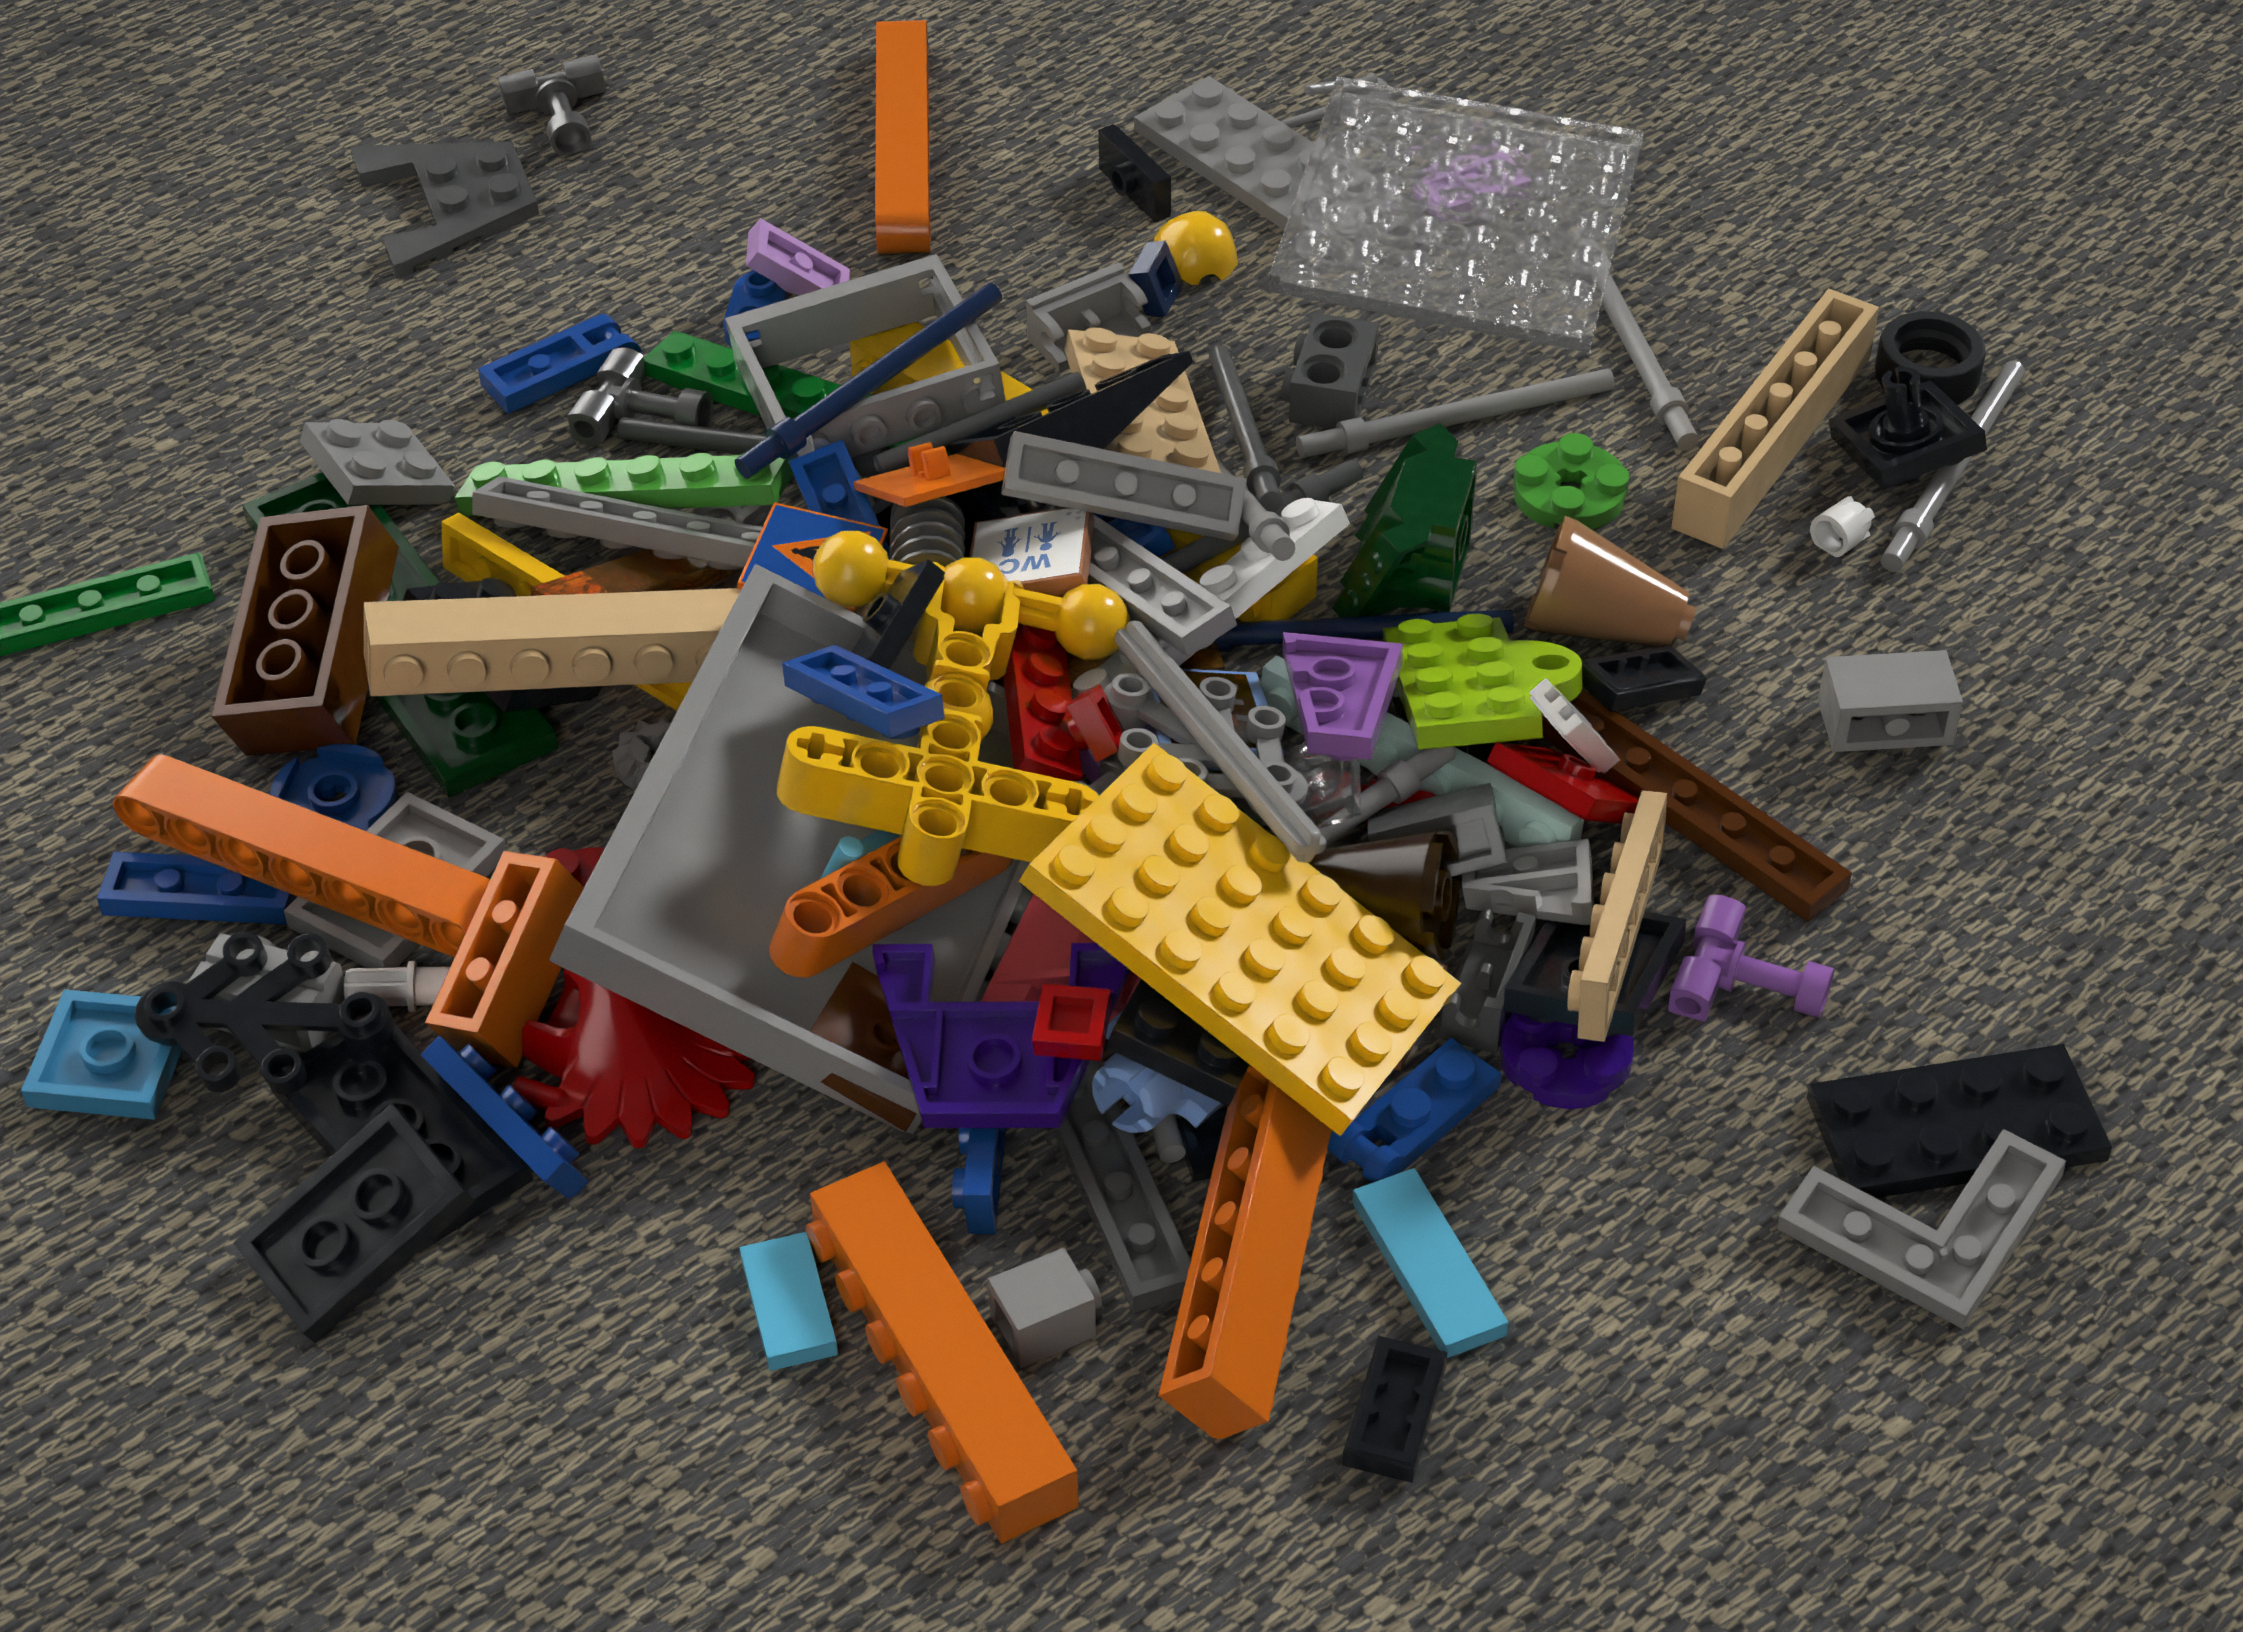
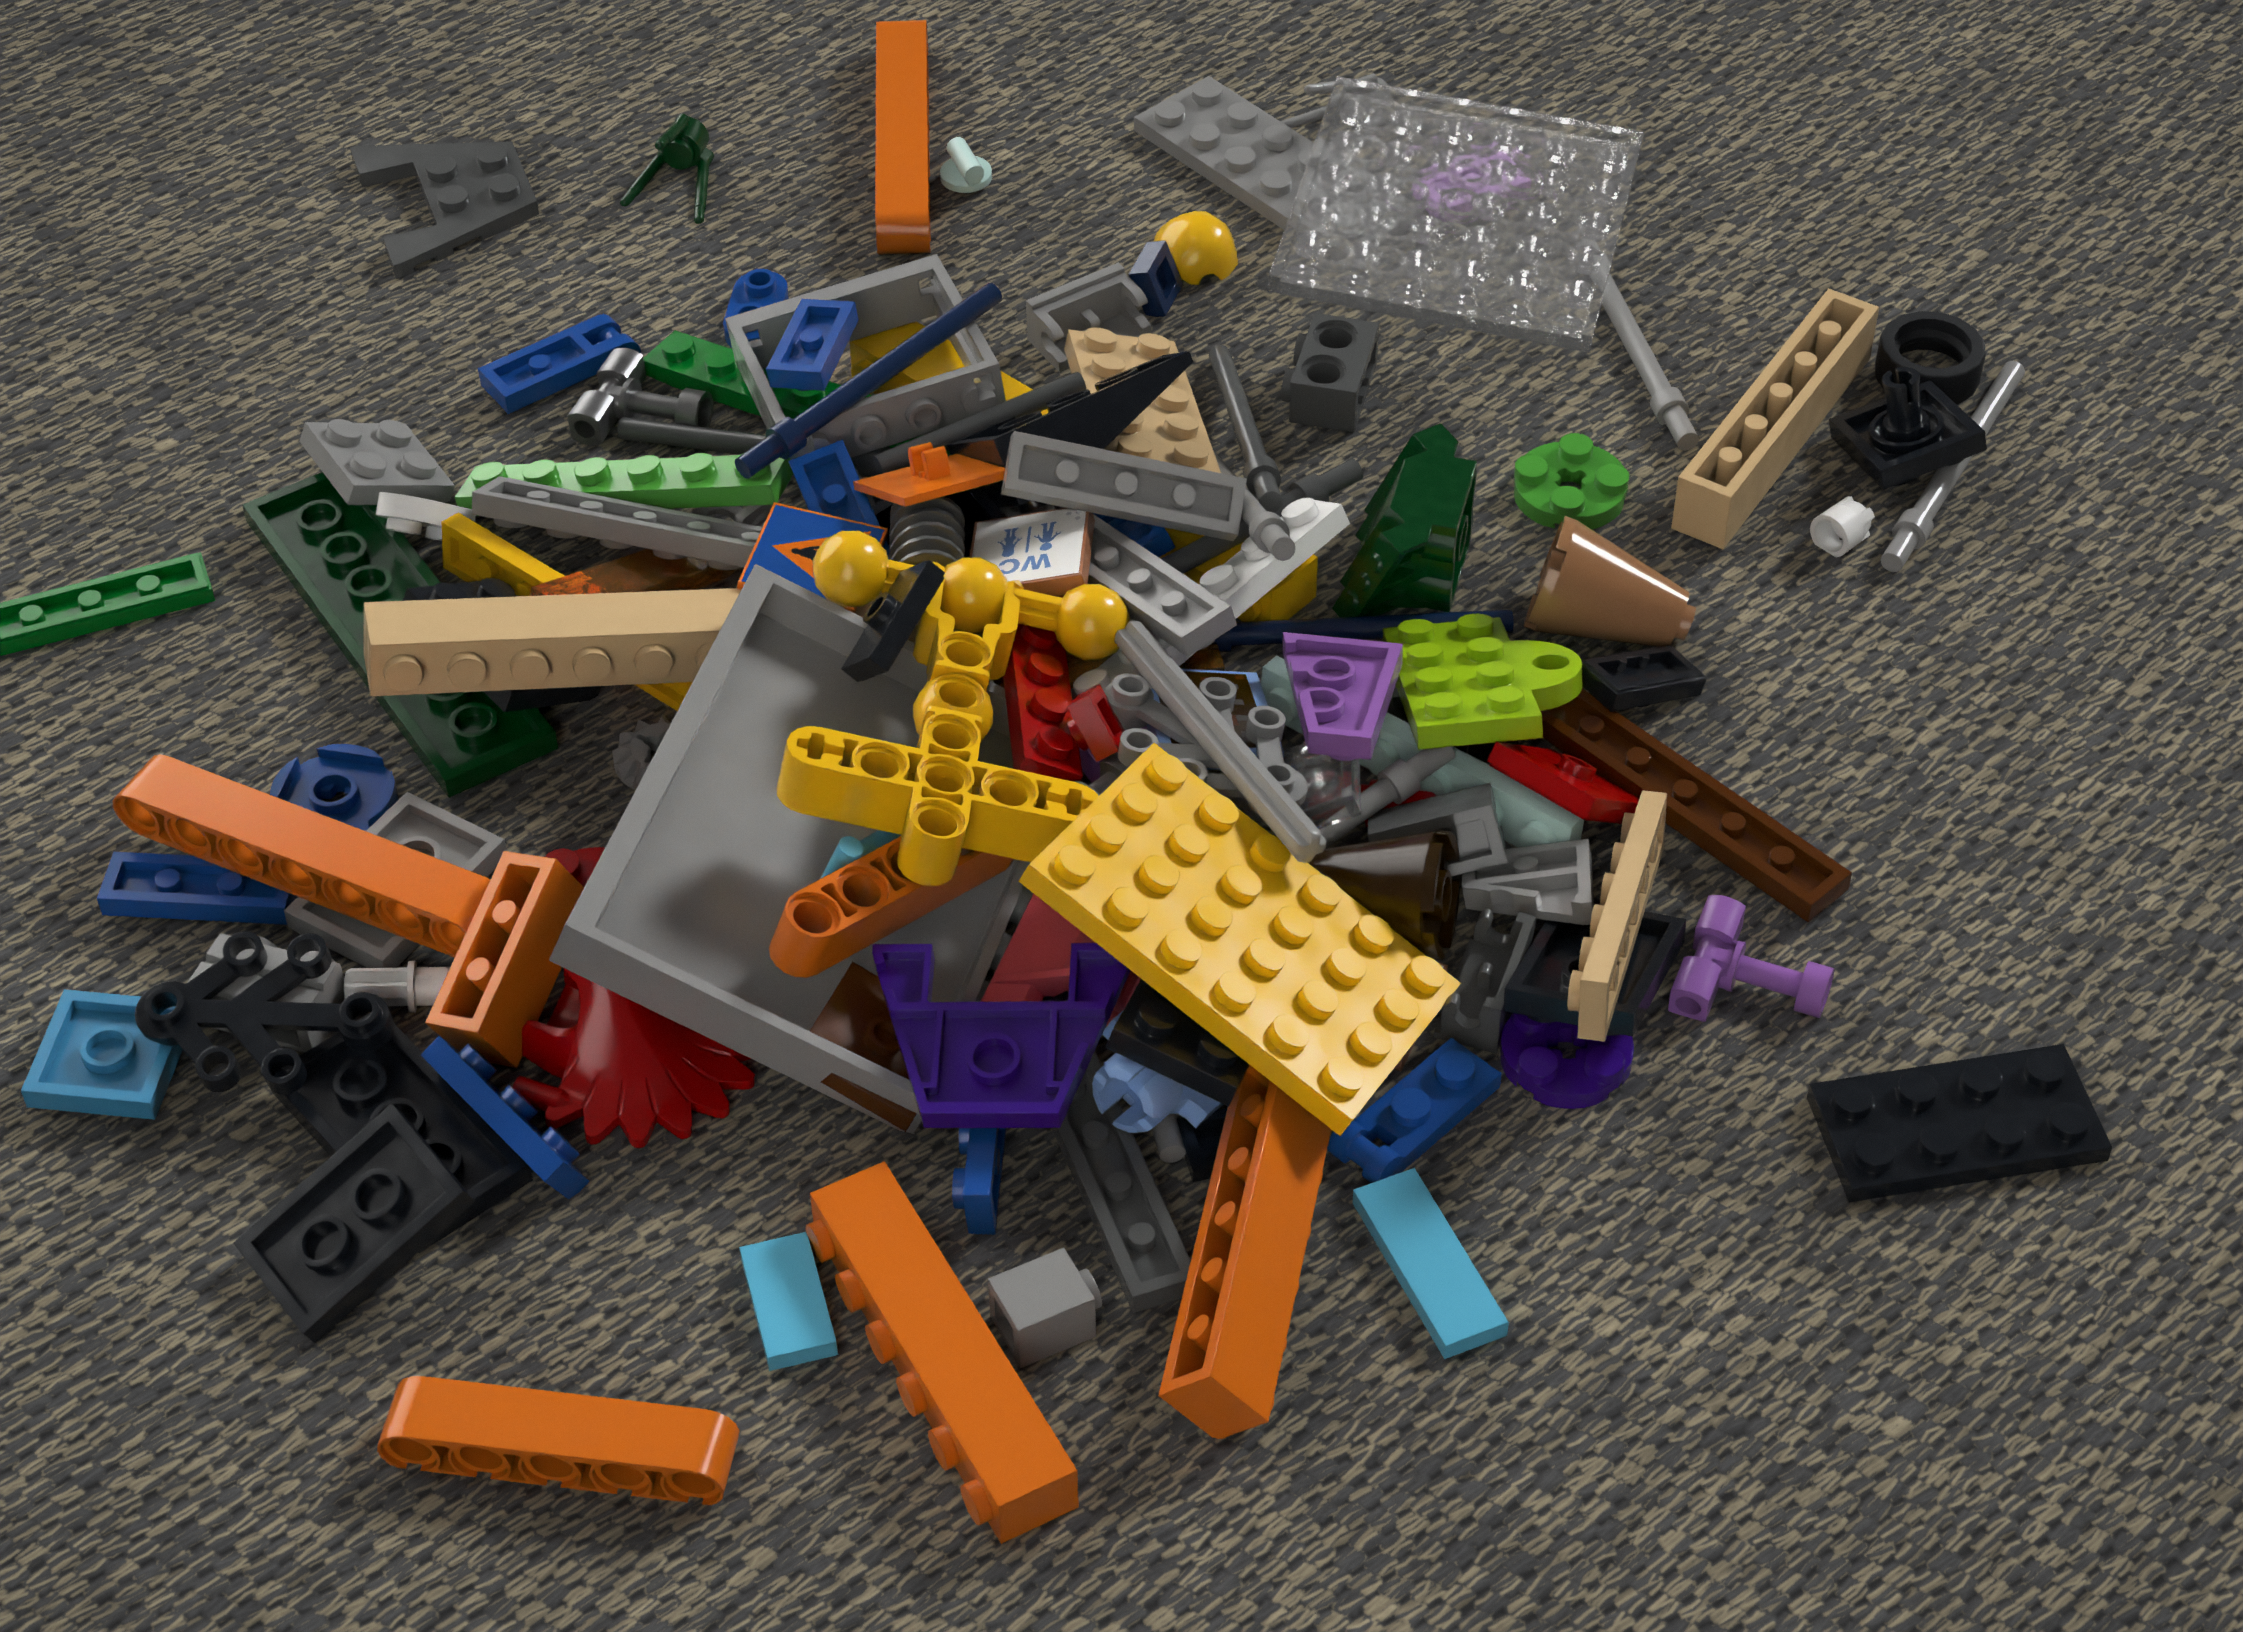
reddish brown brick [211,505,399,756] -> none
flat silver bar [498,54,607,156] -> none
lavender plate [746,218,850,296] -> none
blue plate [782,645,945,739] -> none
red plate [1032,983,1112,1061] -> none
black plate [1098,124,1171,222] -> none
light grey bar [1296,368,1615,458] -> none
black plate [1342,1336,1448,1483] -> none
white tile [1529,678,1620,773] -> none
light grey plate [1778,1129,2066,1330] -> none
light grey brick [1818,650,1963,752] -> none
none -> white plate [376,492,476,541]
none -> orange beam [377,1376,740,1505]
none -> dark green plant [620,113,714,224]
none -> blue plate [766,299,859,391]
none -> light aqua plate [940,137,992,193]

